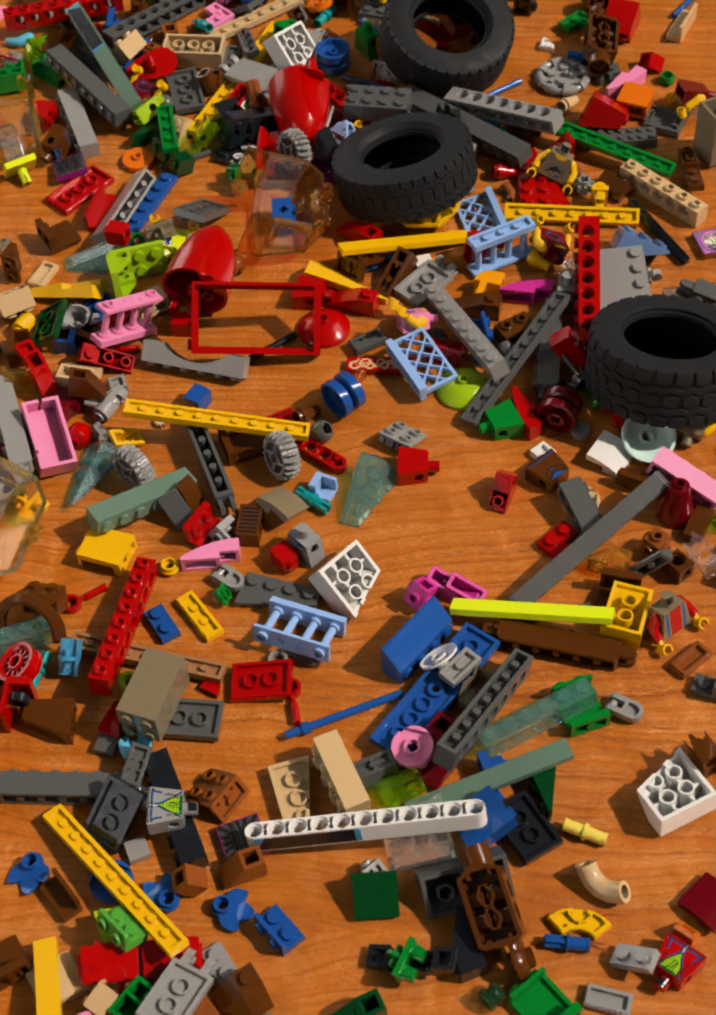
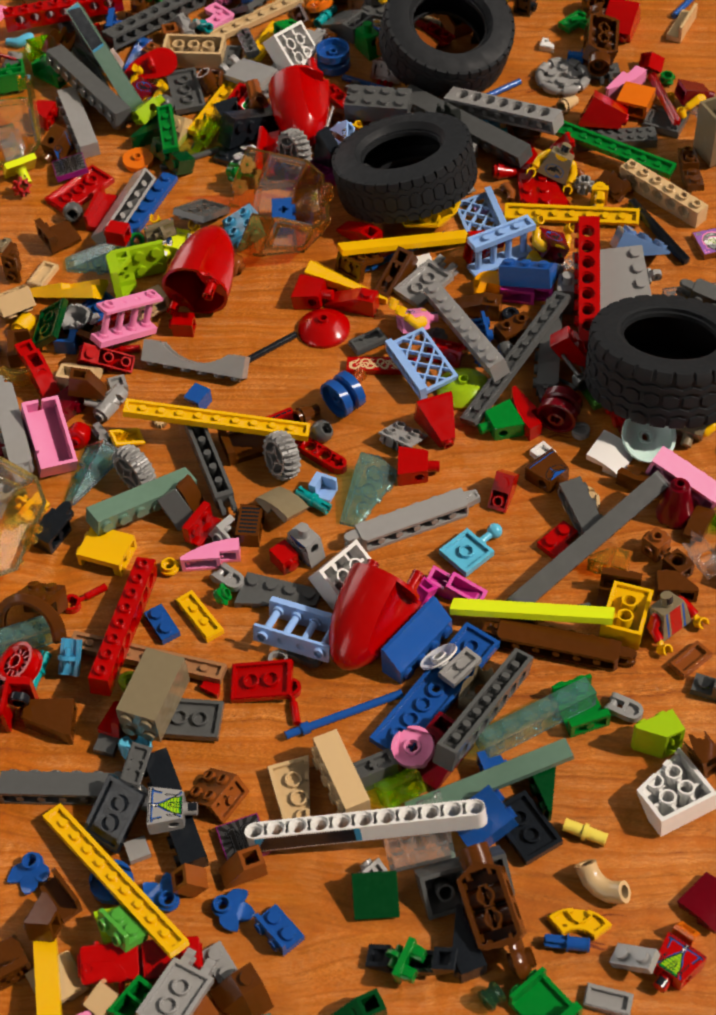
tan brick [110,29,147,65] -> none
red door [188,281,321,355] -> none
dark grey slope [629,548,673,578] -> none
none -> red gear [10,176,32,198]
none -> reddish brown slope [24,892,63,942]
none -> black hinge [30,501,74,555]
none -> dark grey piece [62,201,84,223]
none -> light grey piece [174,13,201,34]
none -> dark azure brick [222,203,266,252]
none -> dark grey slope [321,9,374,44]
none -> red windscreen [329,559,425,670]
none -> light grey hinge [344,488,481,552]
none -> red slope [414,391,455,449]
none -> medium azure plate [439,523,502,577]
none -> blue slope [498,258,565,289]
none -> black tile [502,307,519,320]
none -> lime slope [631,709,686,759]
none -> red axle [648,72,681,126]
none -> reddish brown slope [655,569,699,602]

